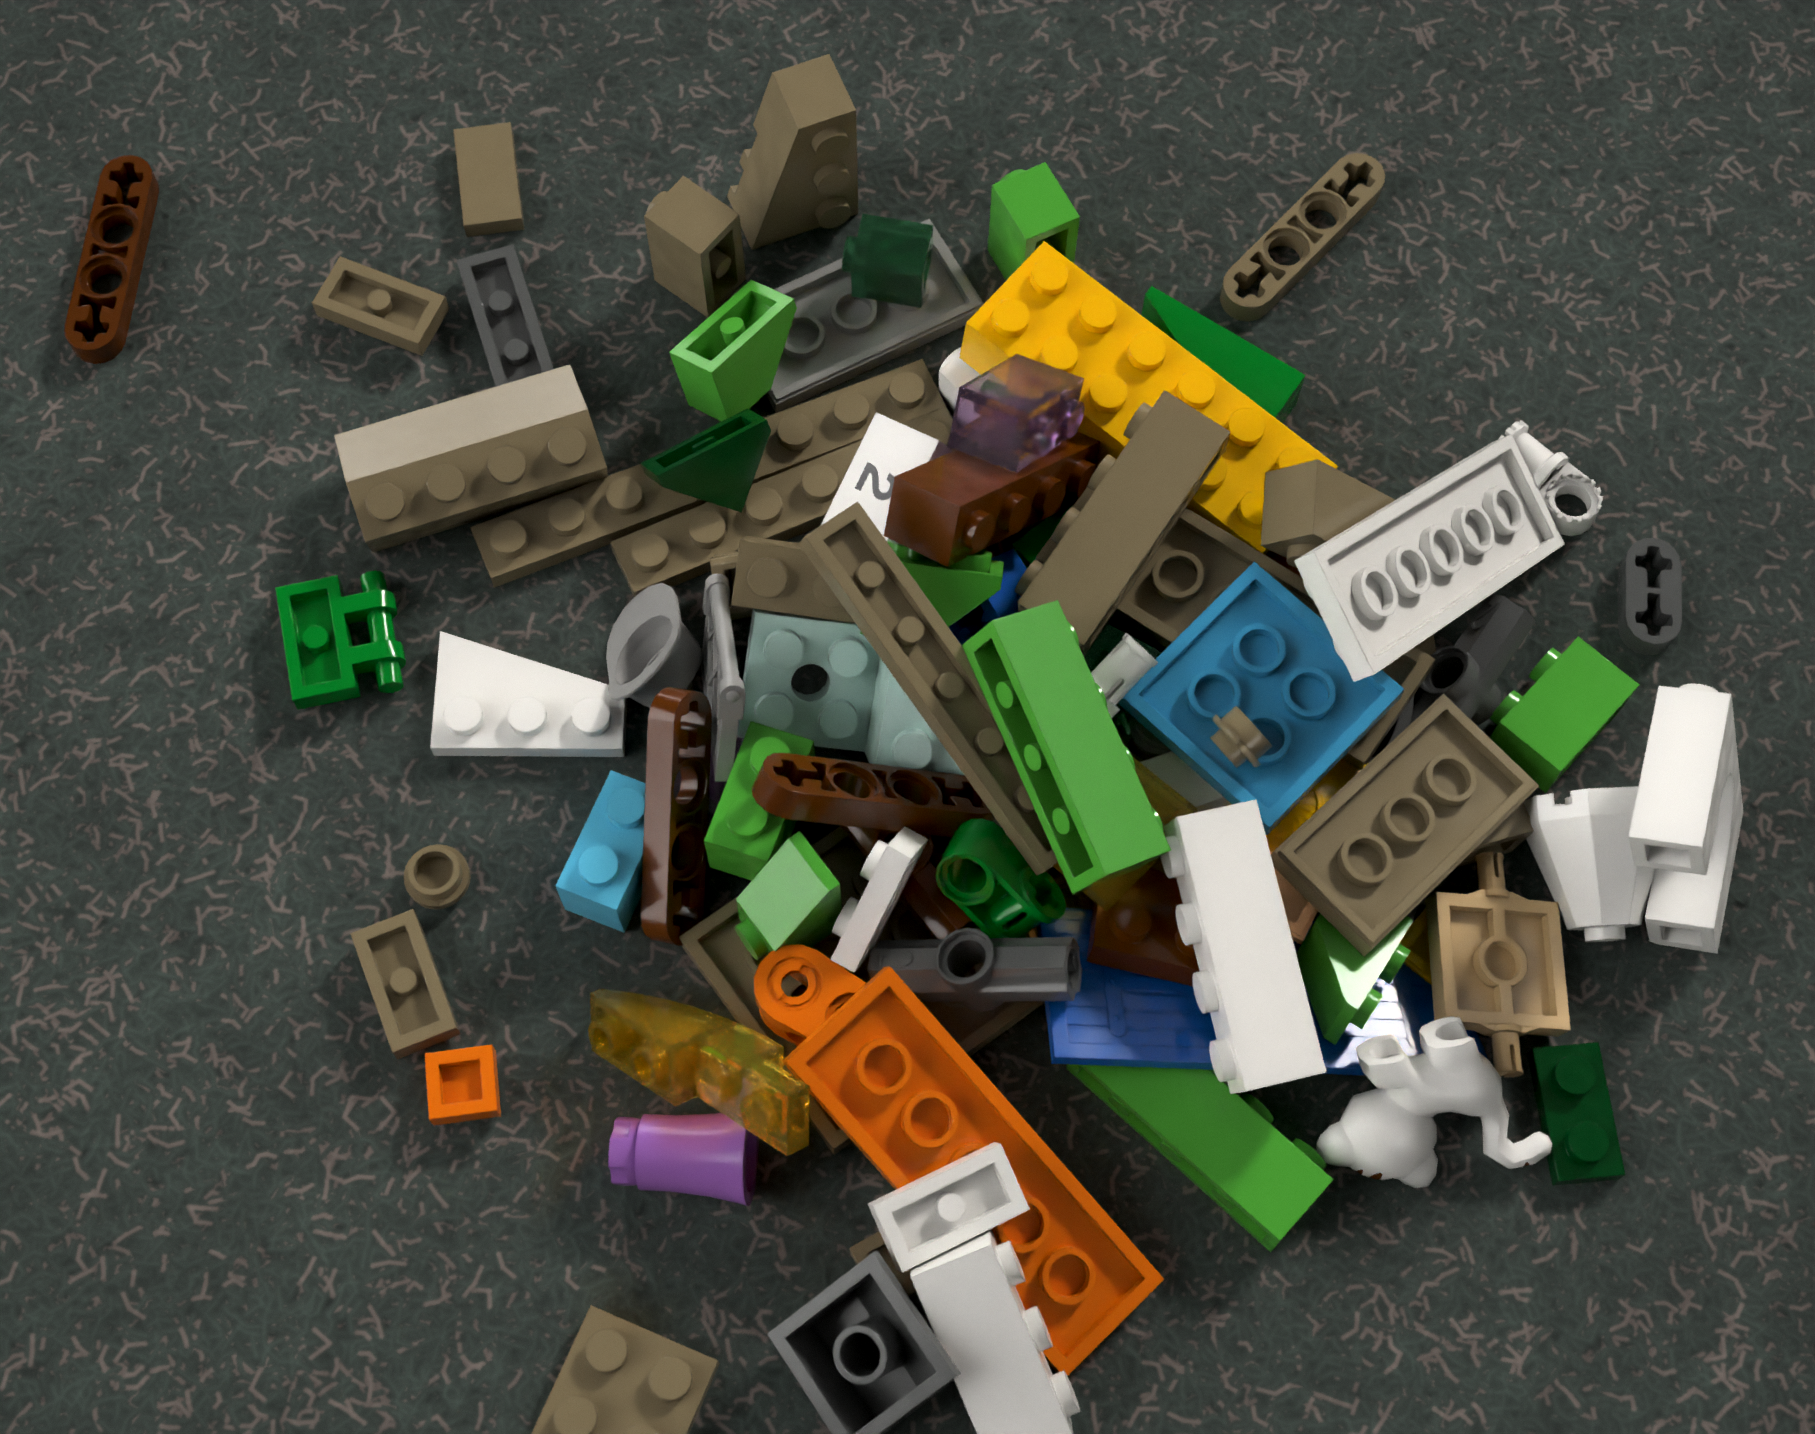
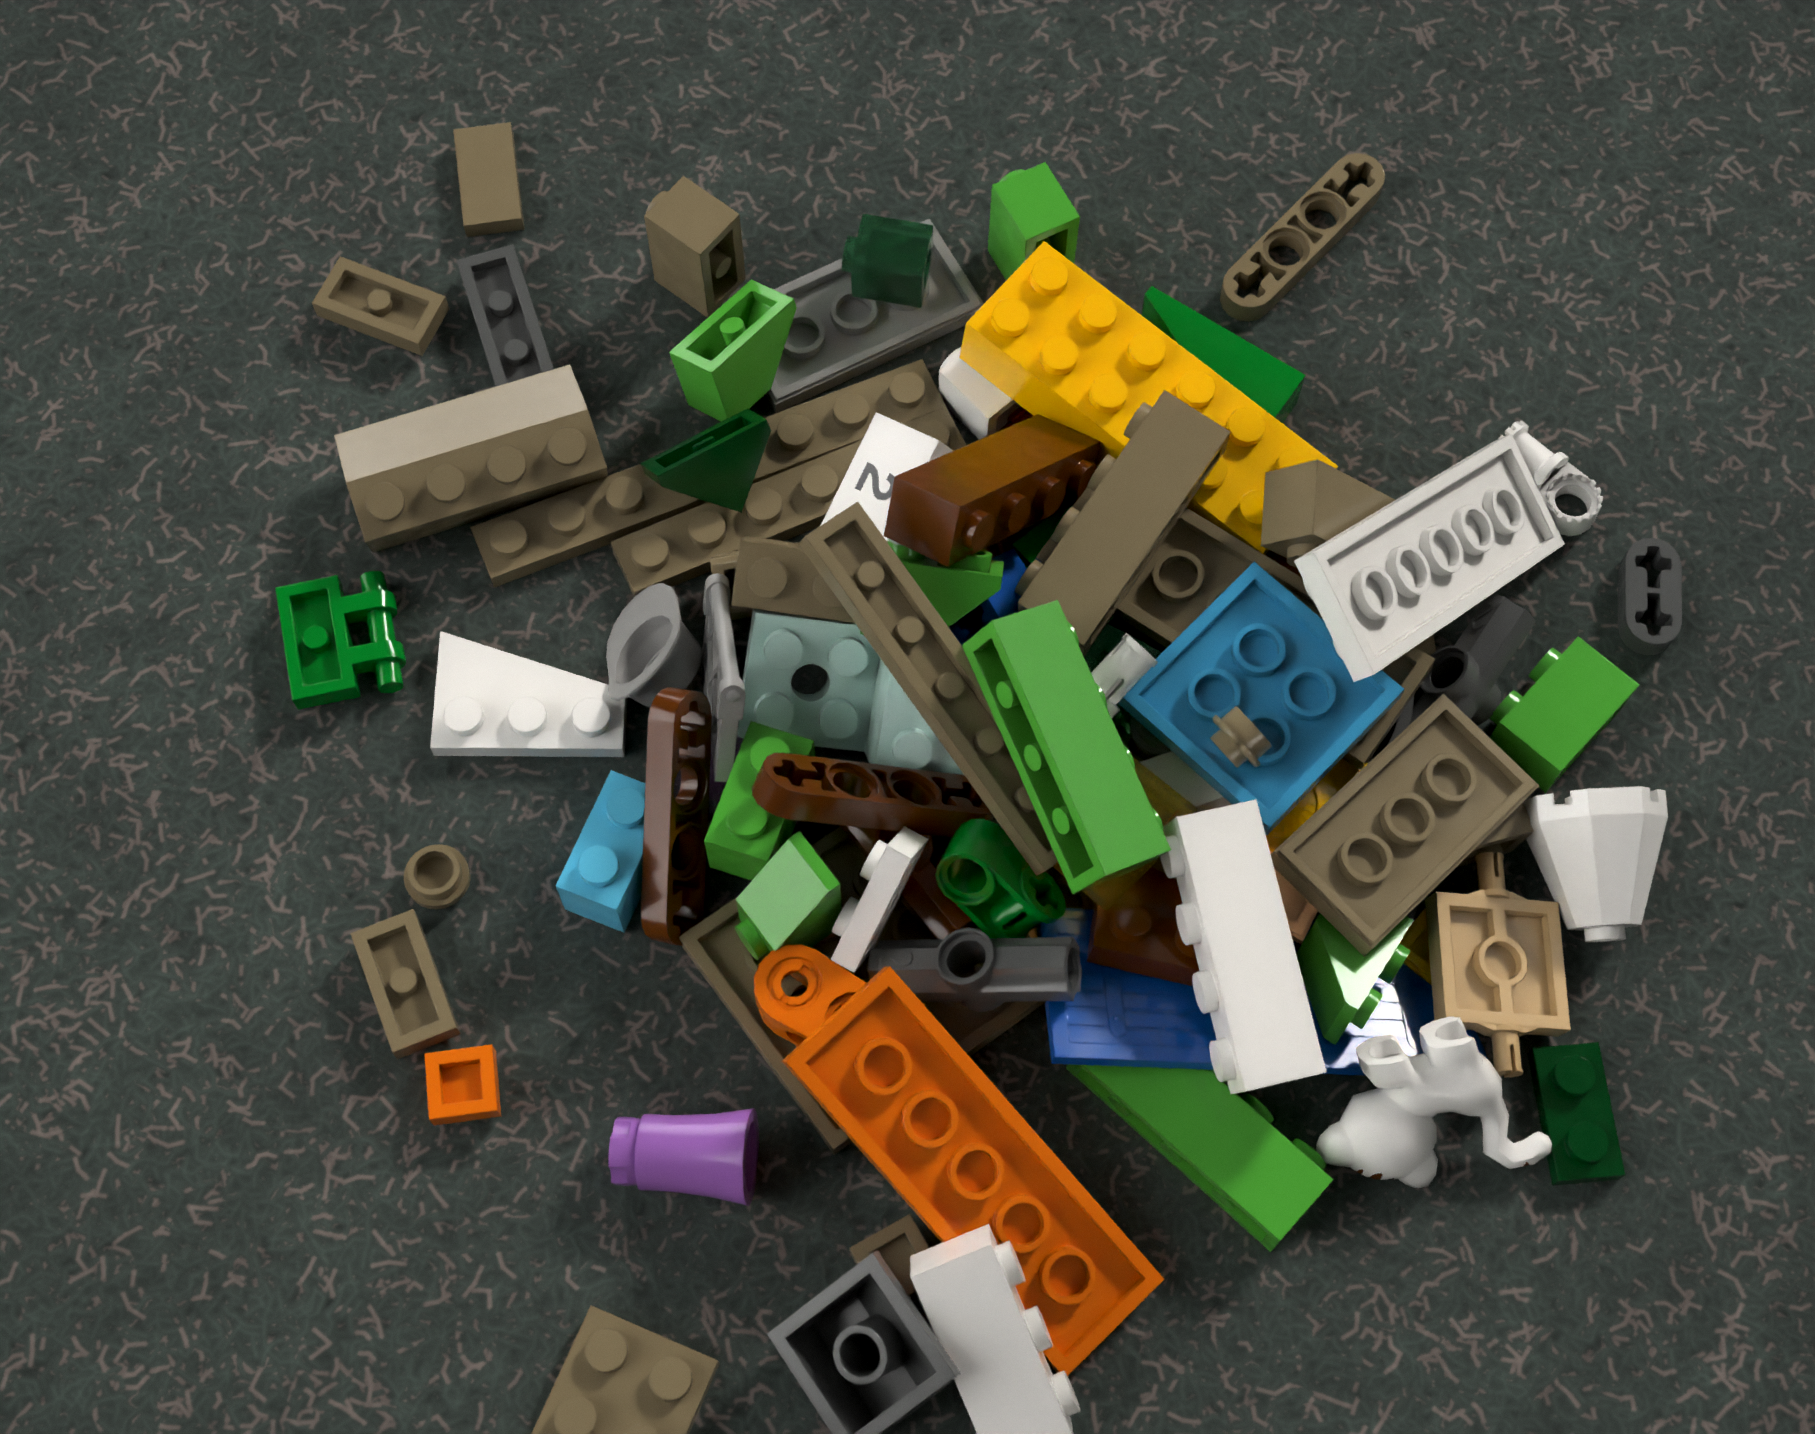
reddish brown beam [64,155,159,364] -> none
clear yellow slope [588,988,810,1156] -> none
dark tan wedge [727,54,858,250] -> none
white plate [868,1142,1030,1273] -> none
brick [948,354,1085,473] -> none
white arch [1628,684,1743,954] -> none

